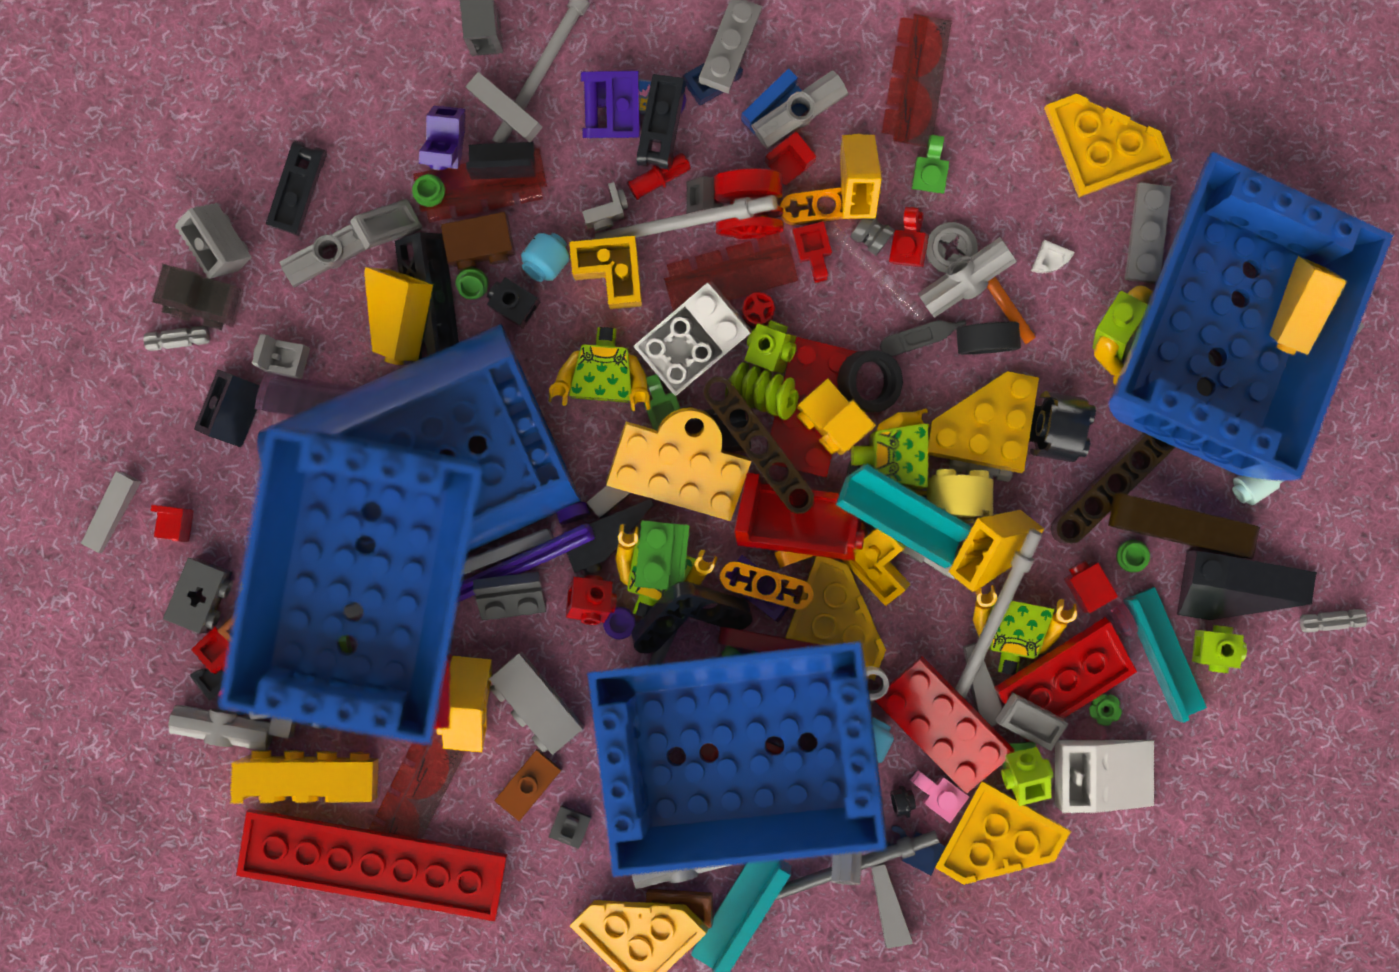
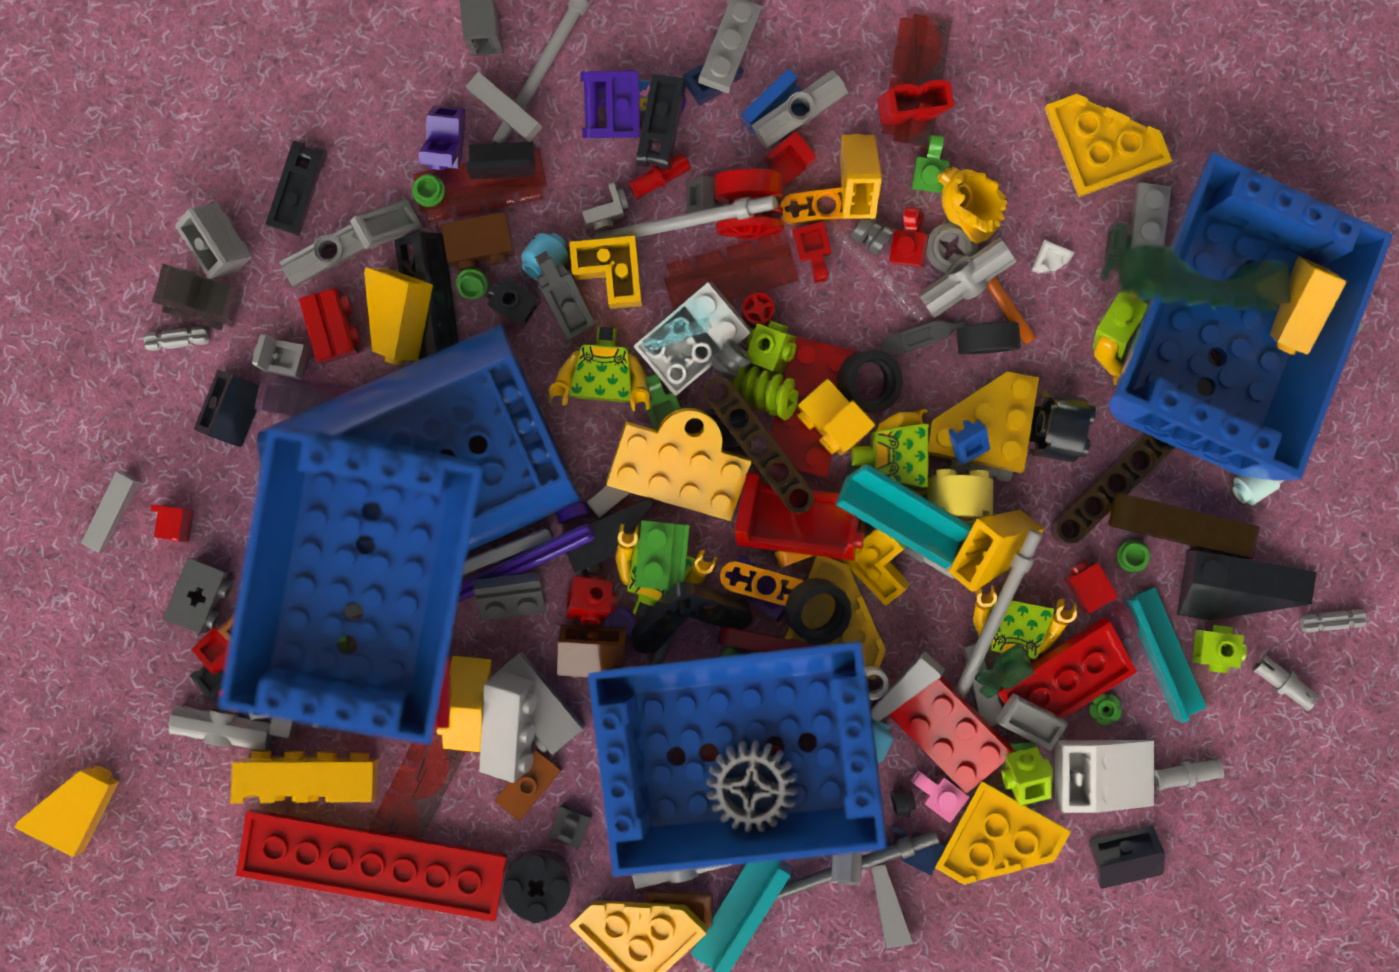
none -> yellow slope [14,766,119,857]
none -> red brick [299,288,362,364]
none -> brick [479,671,538,783]
none -> black brick [502,849,572,923]
none -> dark grey hinge [534,251,595,341]
none -> reddish brown brick [557,624,626,678]
none -> clear light blue plate [642,317,712,352]
none -> light grey gear [706,740,798,832]
none -> dark grey wheel [709,339,751,381]
none -> black tyre [785,578,852,645]
none -> light grey piece [871,651,945,722]
none -> red brick [877,80,954,125]
none -> yellow hair [936,167,1007,244]
none -> blue tile [948,420,990,466]
none -> clear green plate [975,643,1034,698]
none -> black panel [1089,826,1164,889]
none -> clear green plate [1100,222,1131,284]
none -> clear green arch [1119,244,1291,312]
none -> light grey pin [1154,758,1224,791]
none -> light grey pin [1252,655,1320,711]

